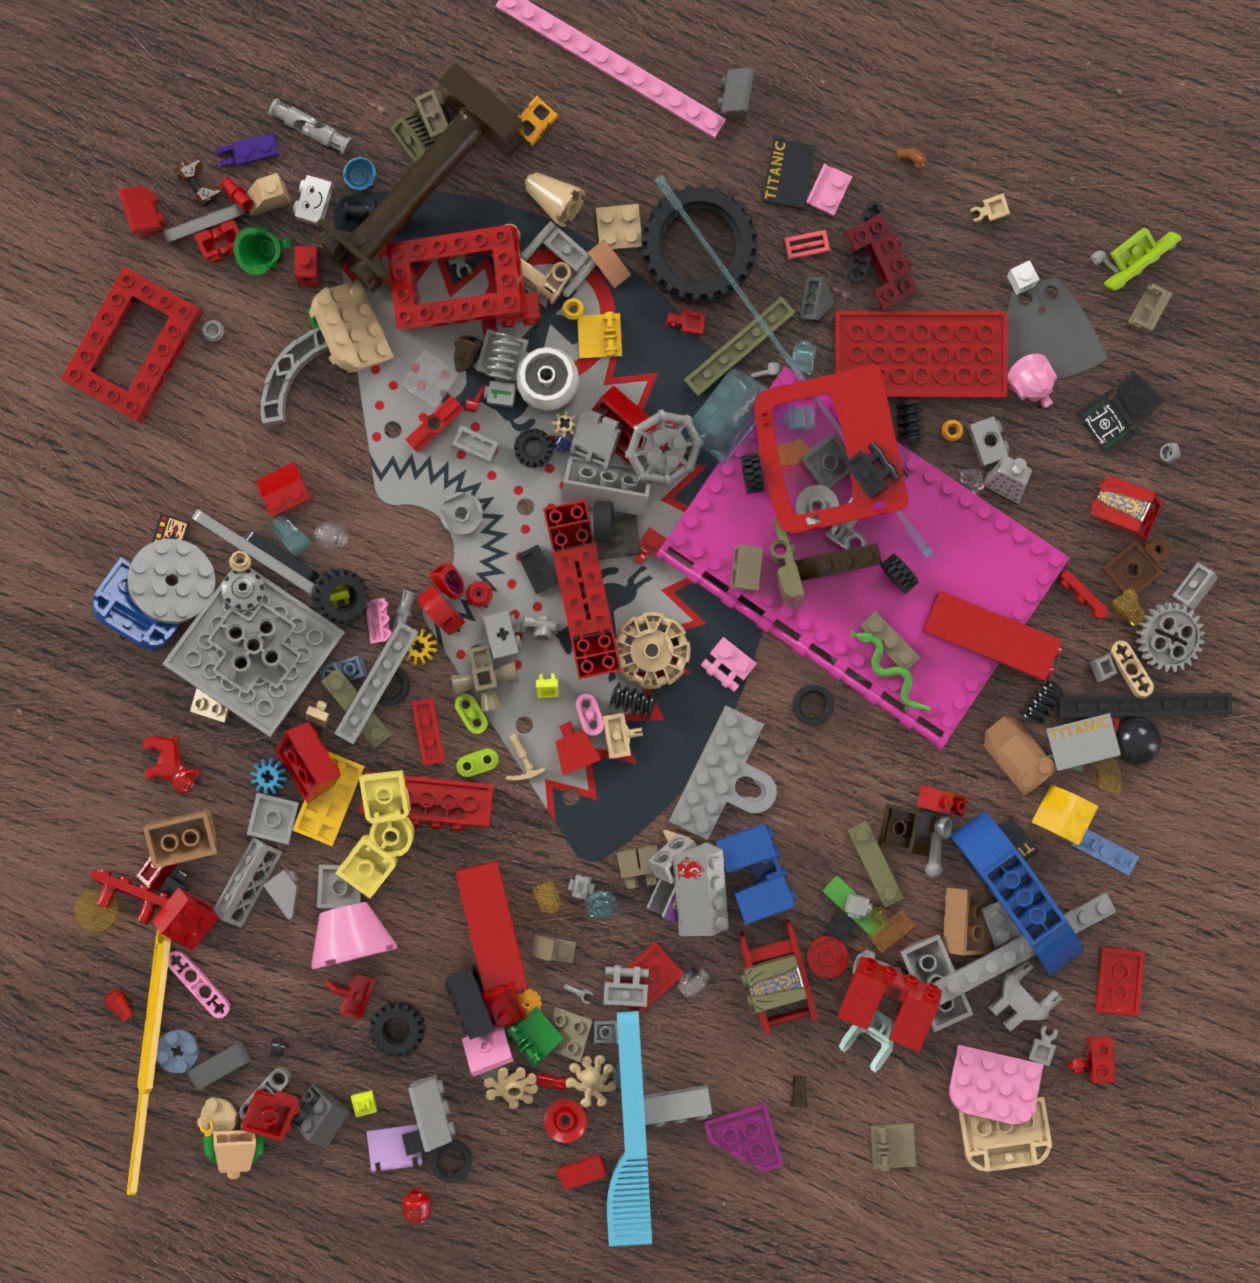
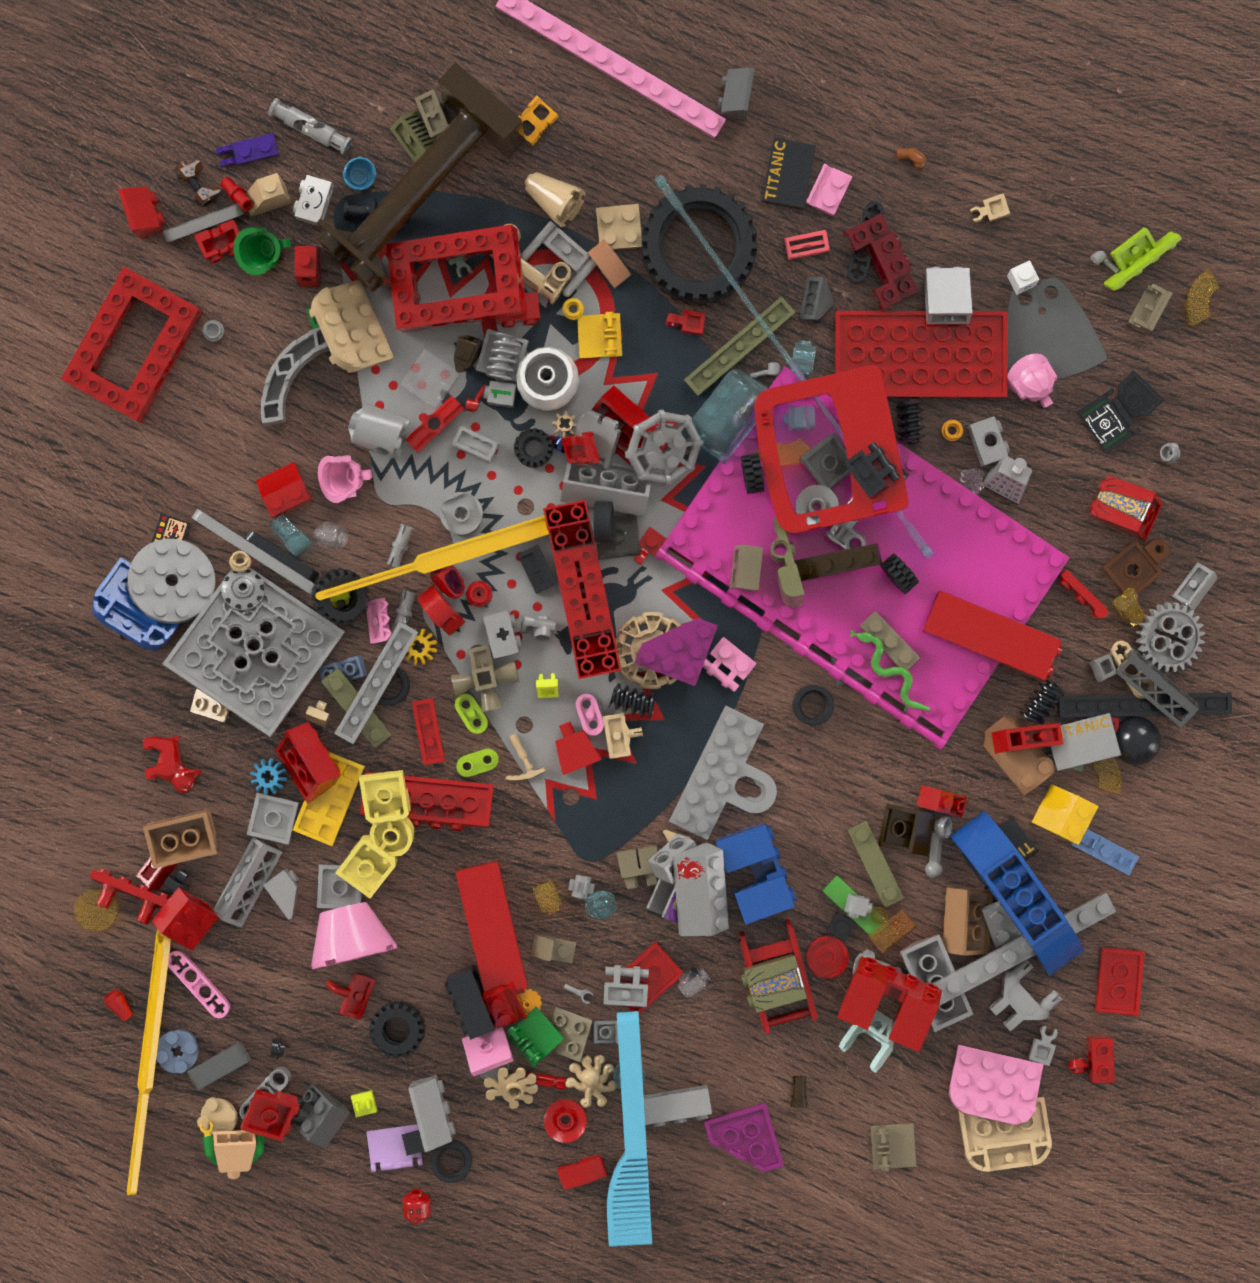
none -> yellow piece [315,516,549,600]
none -> bright pink helmet [318,455,373,503]
none -> light grey cylinder [348,403,410,459]
none -> light grey pin [386,523,414,568]
none -> red cylinder [561,431,601,466]
none -> magenta plate [634,618,718,686]
none -> brick [924,267,972,324]
none -> red slope [992,723,1063,754]
none -> dark grey fence [1115,648,1199,728]
none -> clear yellow tile [1185,269,1219,327]

